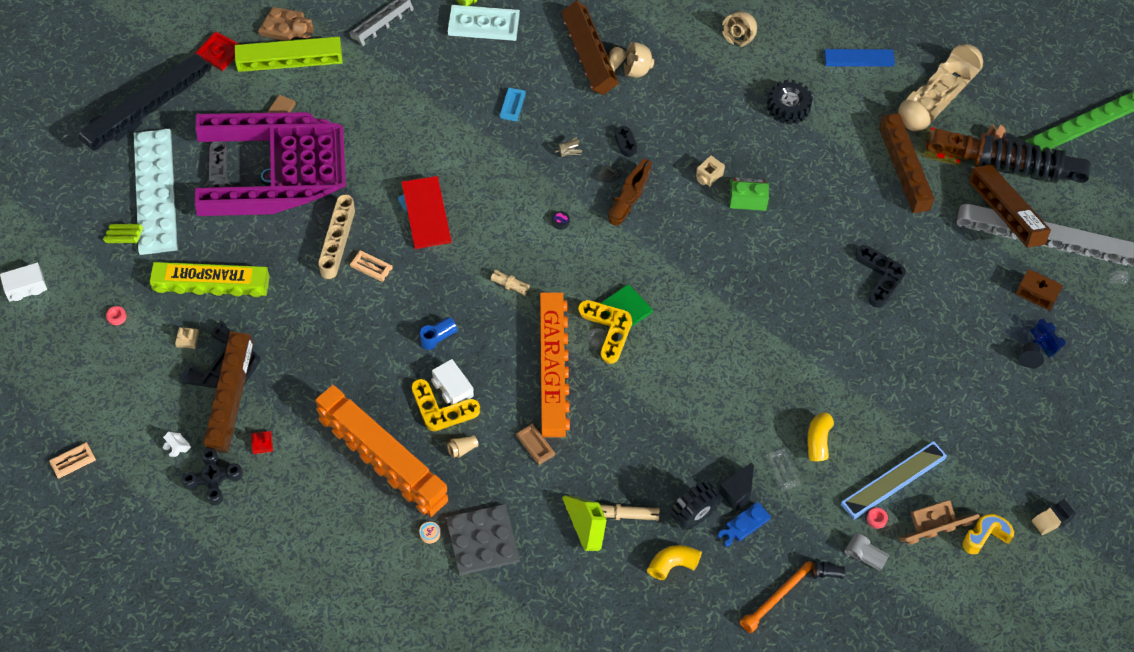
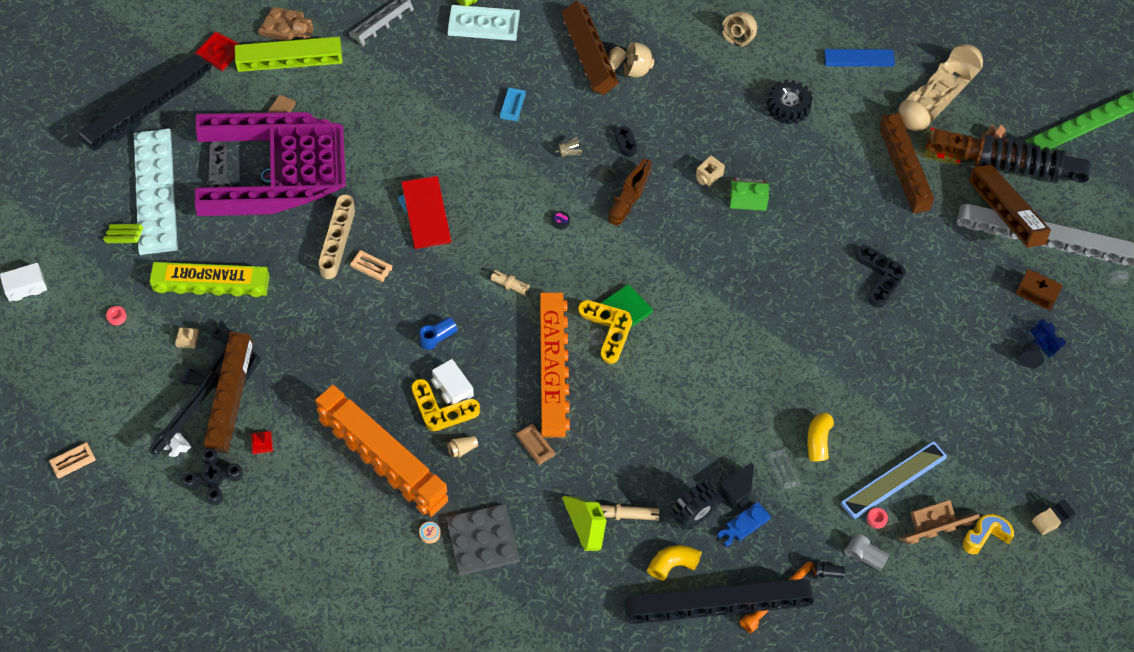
none -> black axle [149,371,220,456]
none -> black beam [625,579,814,624]

